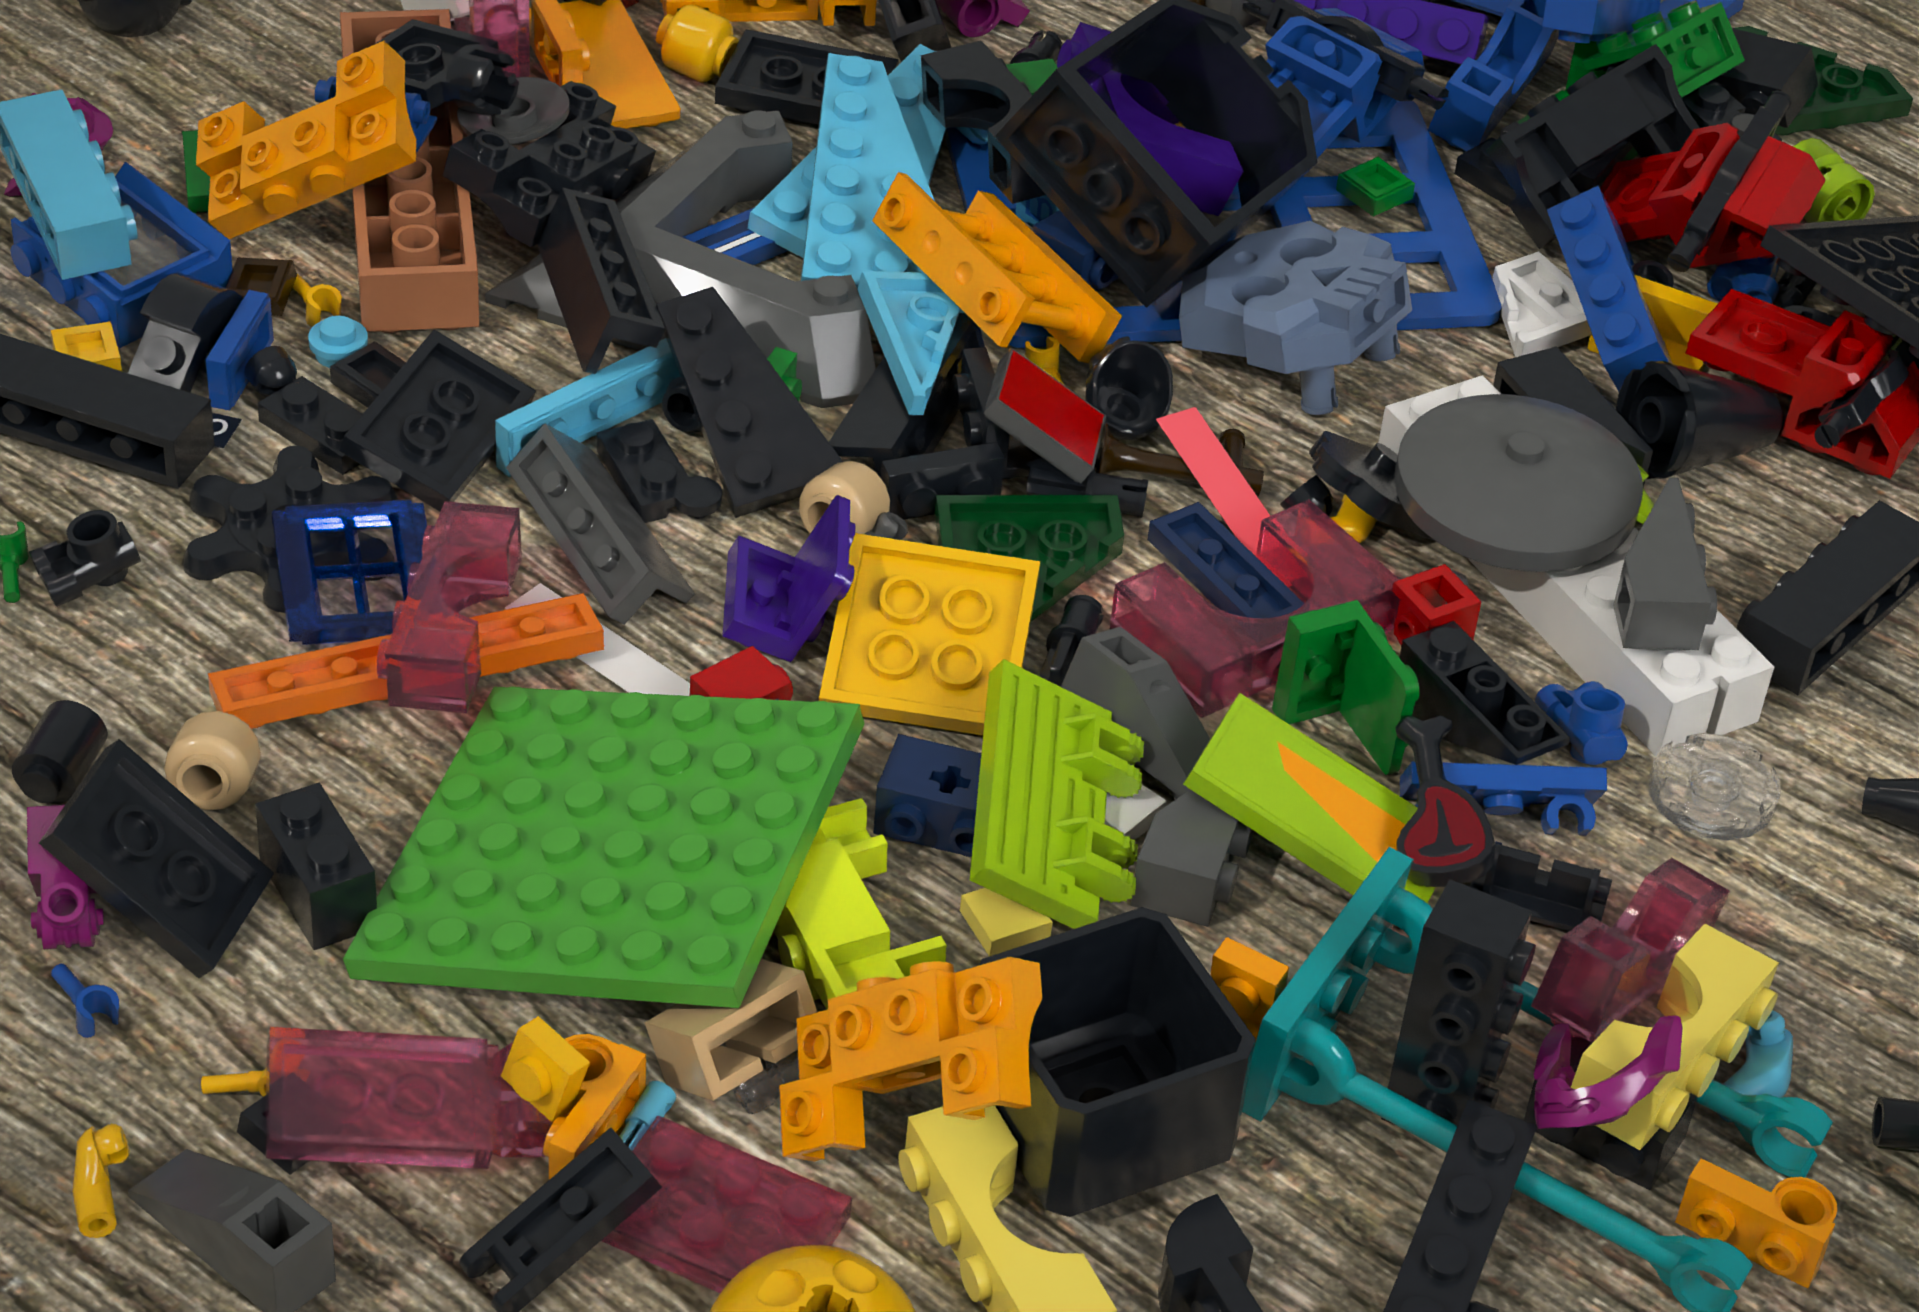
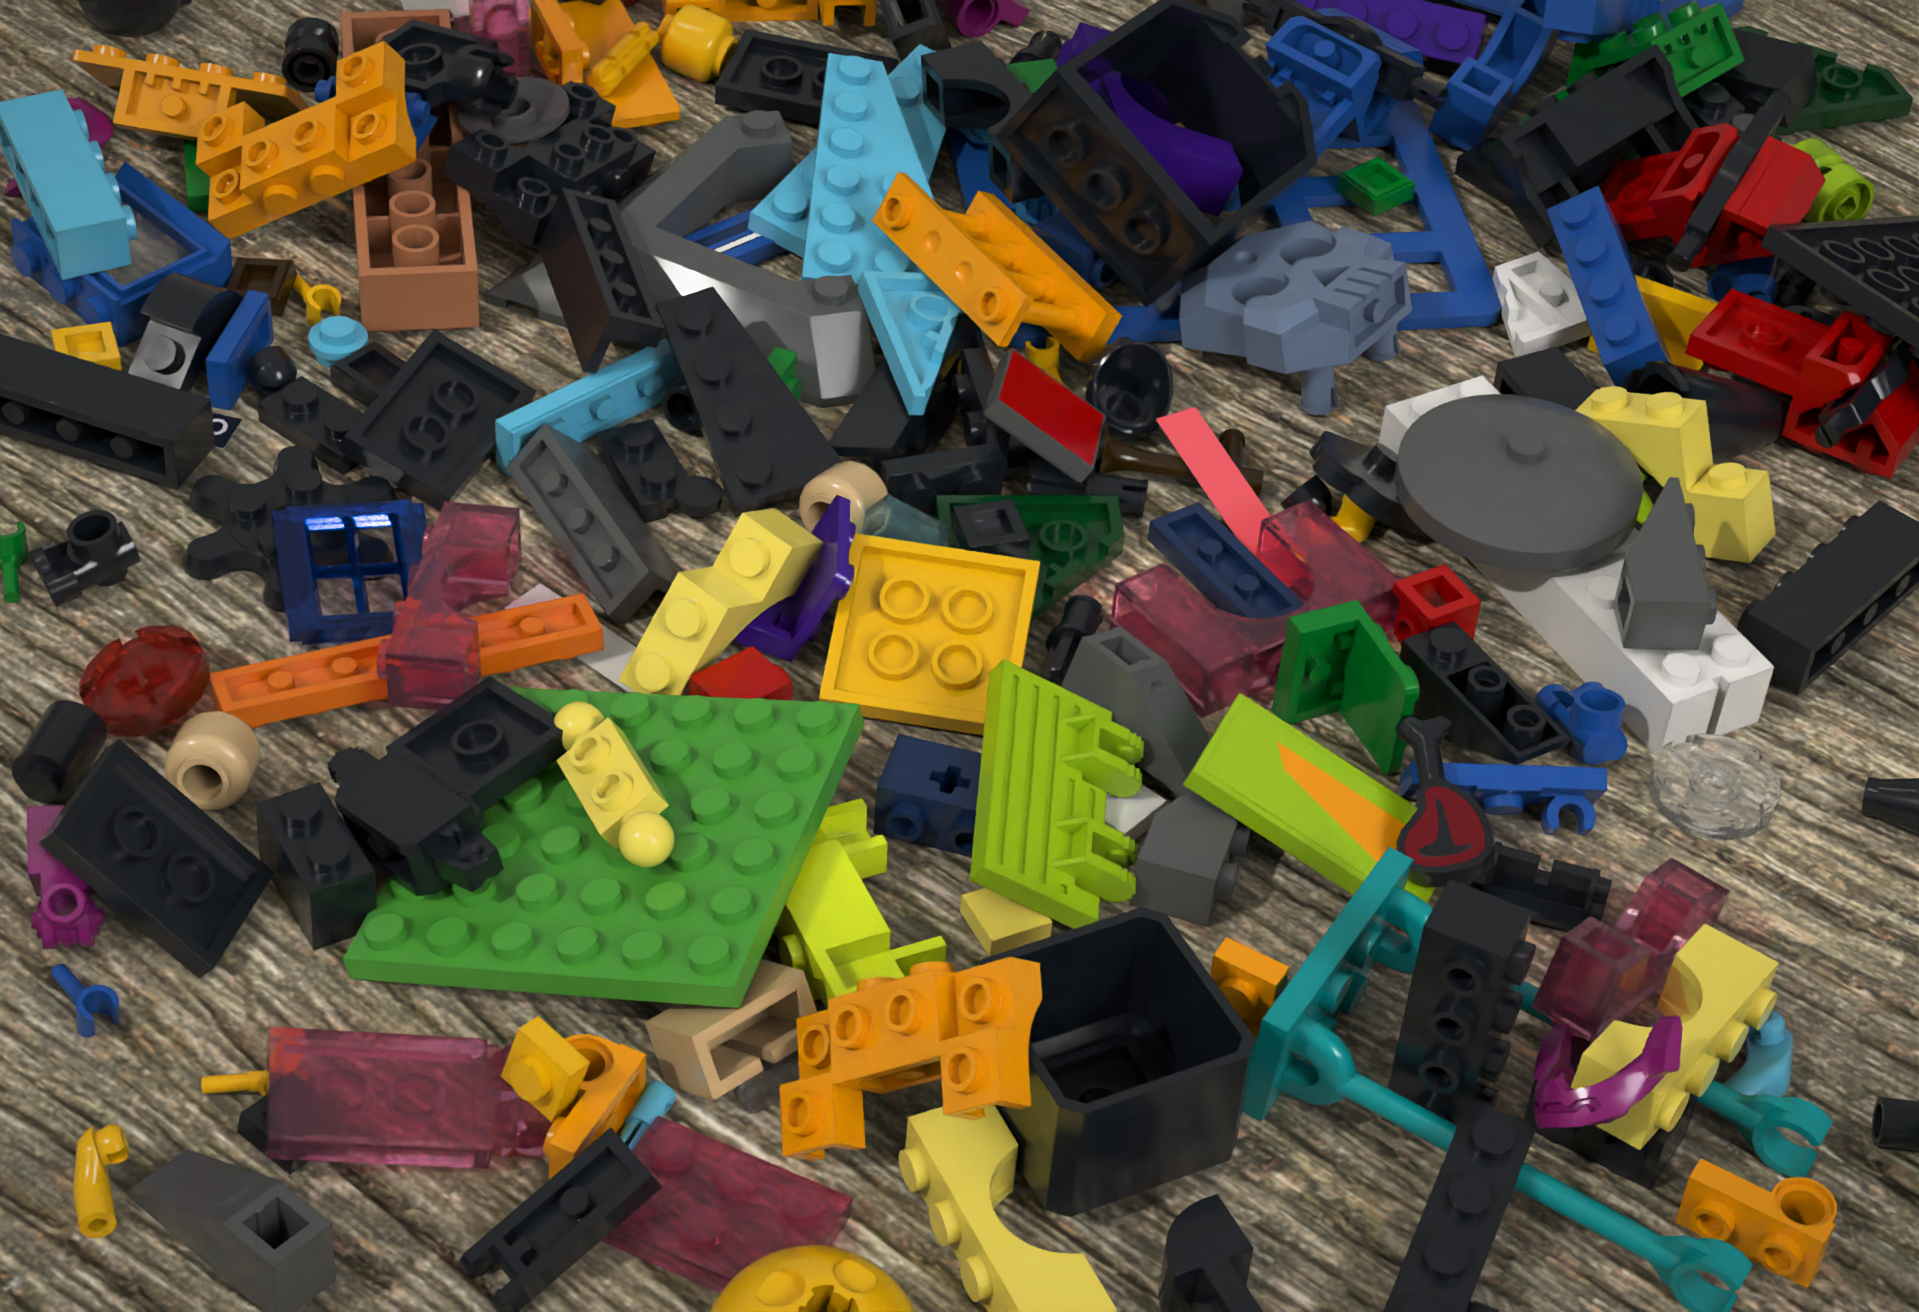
none -> light orange bracket [72,45,310,141]
none -> clear red tile [79,625,210,737]
none -> black wheel [282,17,340,92]
none -> black hinge [327,747,504,896]
none -> black plate [385,676,567,812]
none -> light yellow plate [554,702,674,868]
none -> yellow axle [586,22,659,96]
none -> light yellow arch [618,508,824,696]
none -> clear light blue piece [862,494,950,547]
none -> black plate [951,499,1030,559]
none -> light yellow arch [1575,386,1776,563]

